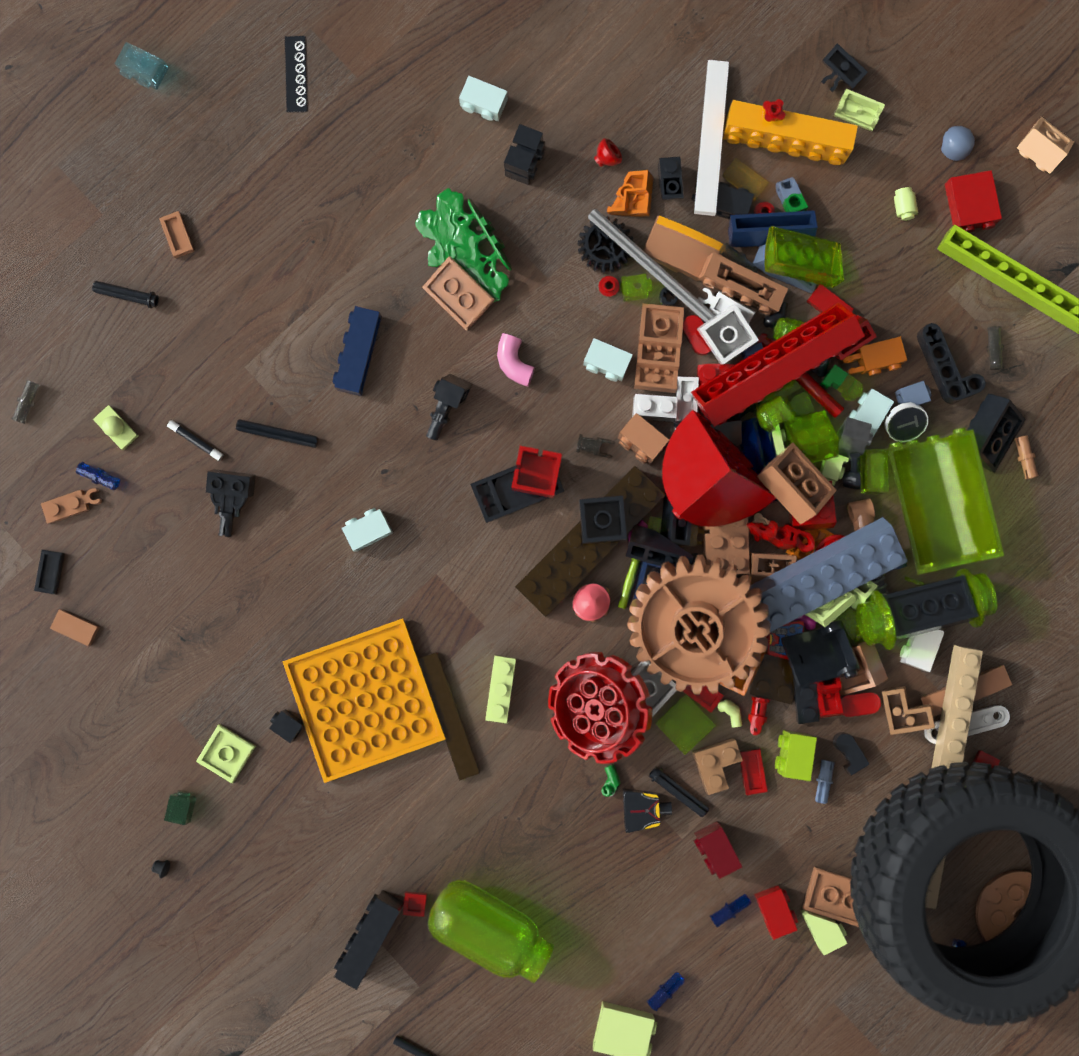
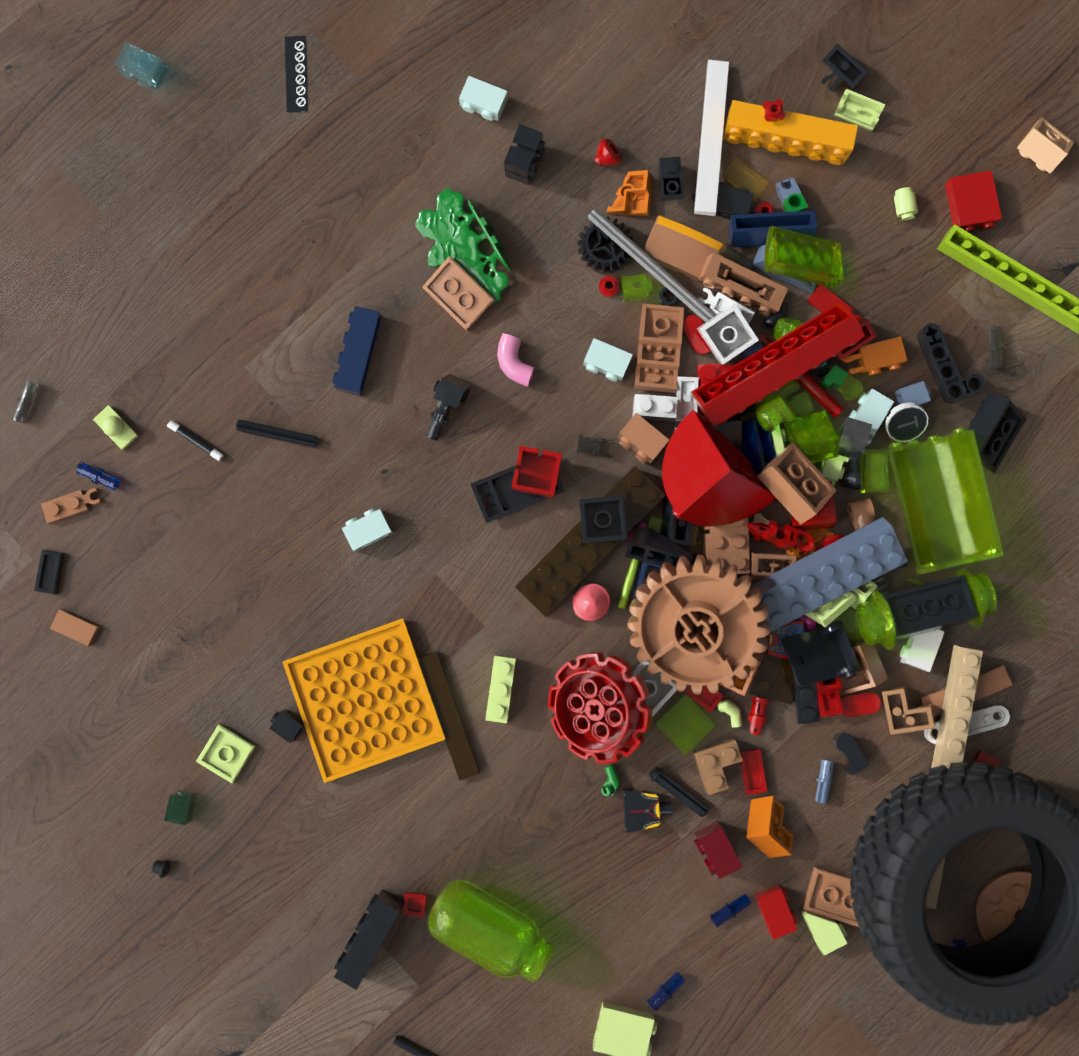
black axle [92,281,159,308] -> none
nougat tile [159,211,195,259] -> none
black brick [205,469,256,537] -> none
lime brick [775,730,817,781] -> none
sand blue hair [941,126,975,161] -> none
nougat pin [1014,435,1039,480] -> none
none -> orange panel [746,796,794,858]

